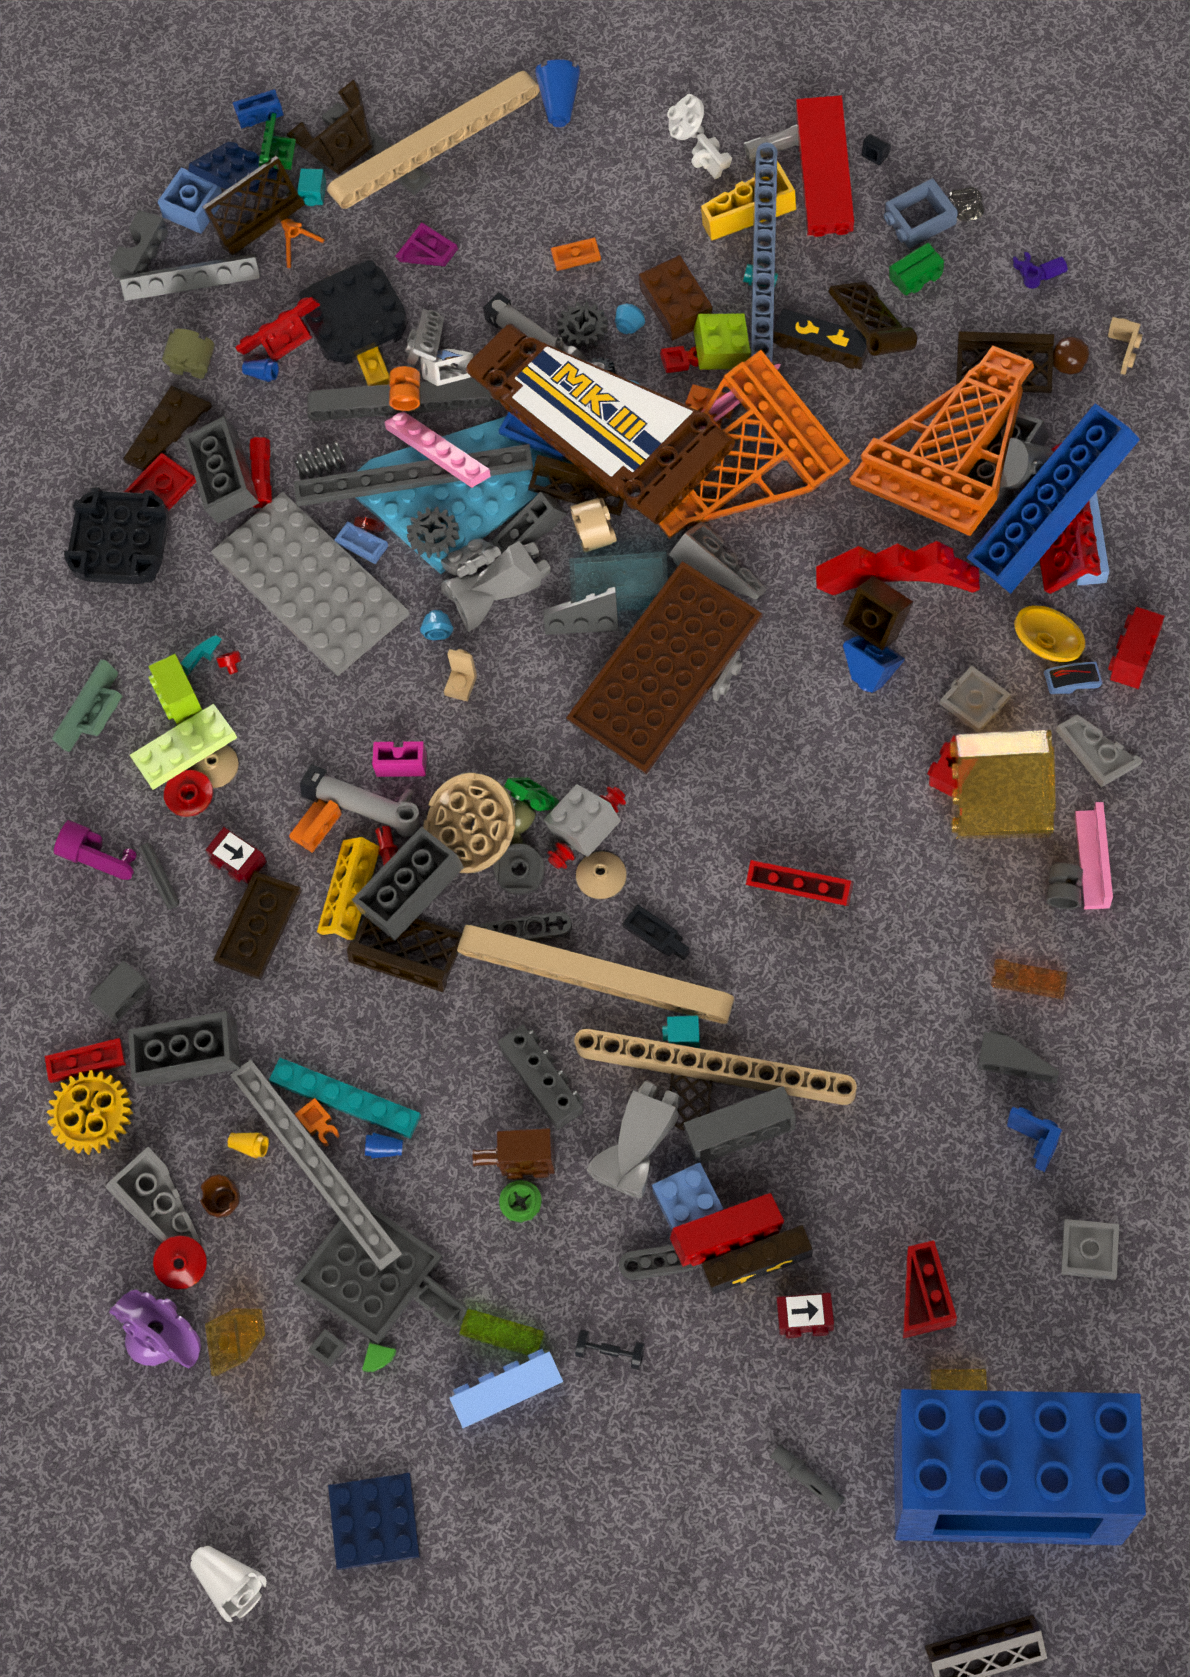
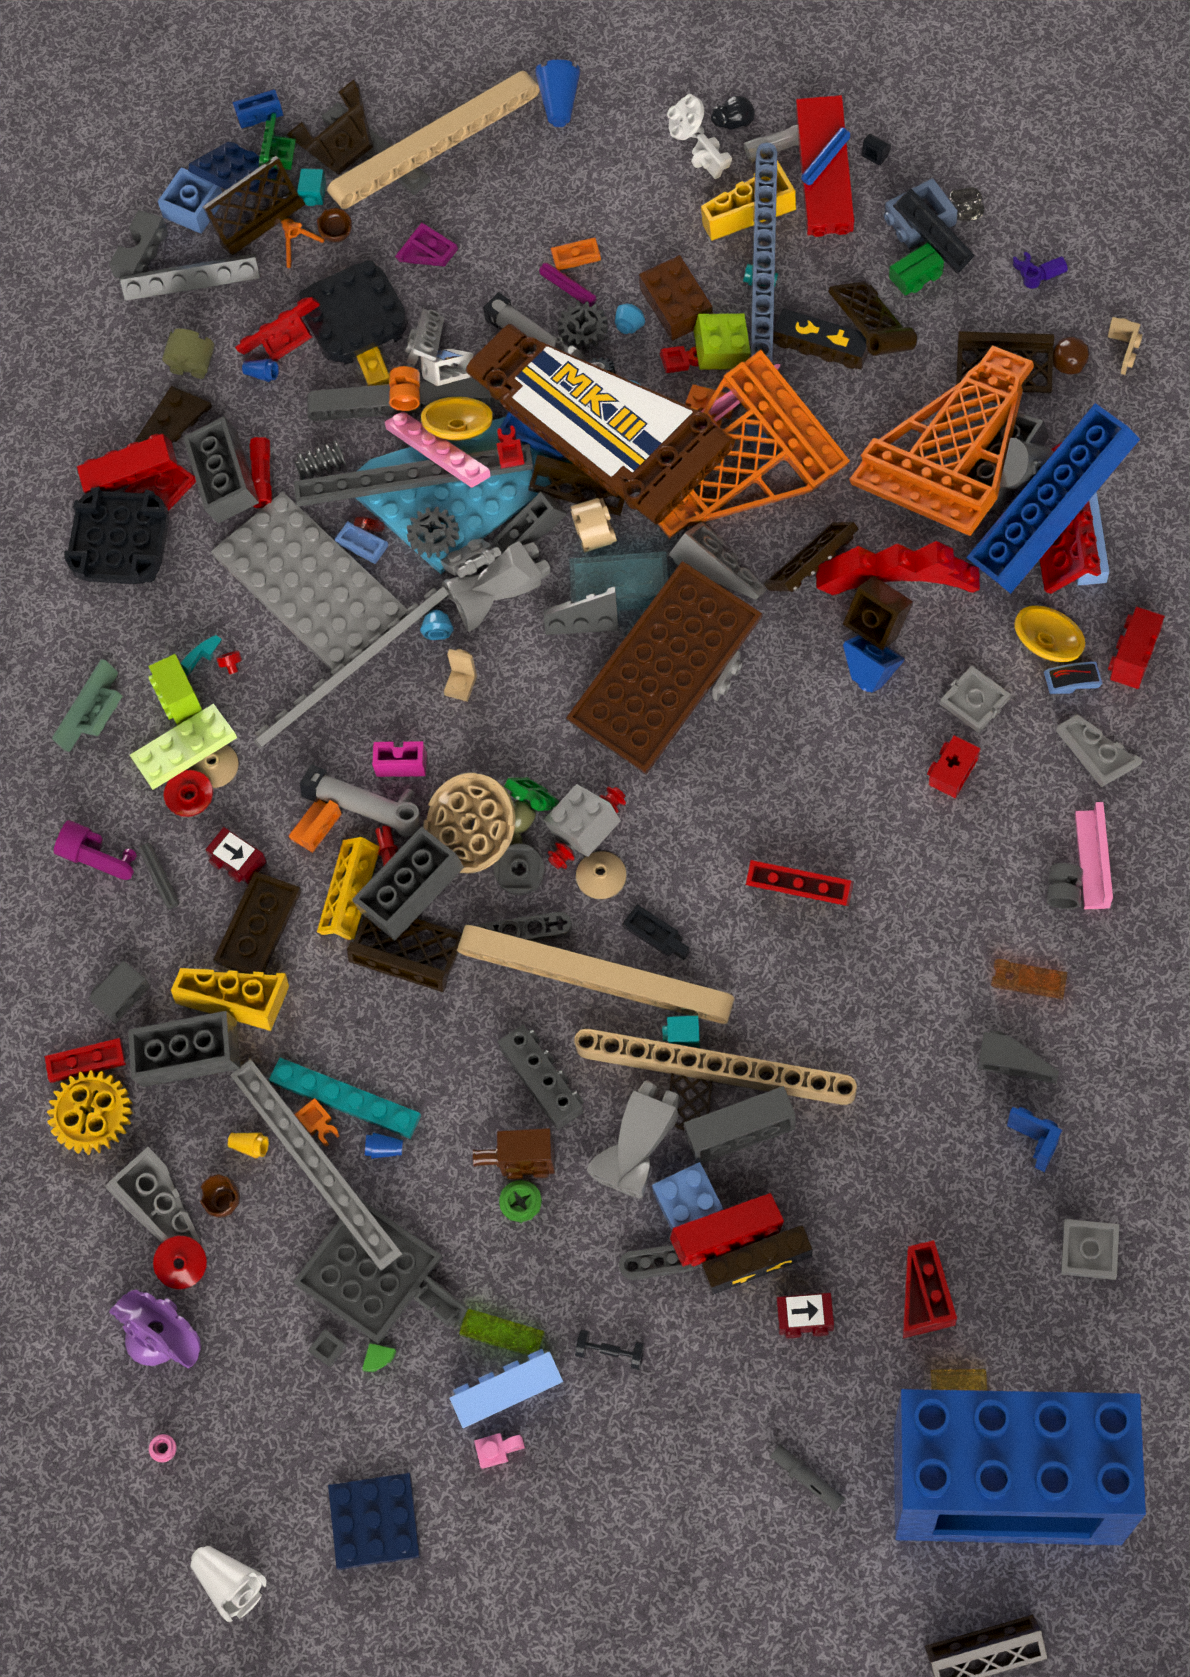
clear yellow slope [205,1308,265,1376] -> none
clear yellow windscreen [950,730,1056,839] -> none
none -> red brick [77,434,178,494]
none -> bright pink plate [149,1434,177,1462]
none -> yellow wedge [171,968,289,1031]
none -> light grey plate [253,587,449,749]
none -> reddish brown hair [317,208,352,243]
none -> yellow dish [421,397,493,441]
none -> bright pink plate [474,1433,525,1469]
none -> red plate [496,426,524,469]
none -> magenta axle [539,262,597,307]
none -> black hair [711,96,755,130]
none -> dark brown plate [763,522,859,592]
none -> blue axle [801,128,850,185]
none -> black plate [893,188,975,273]

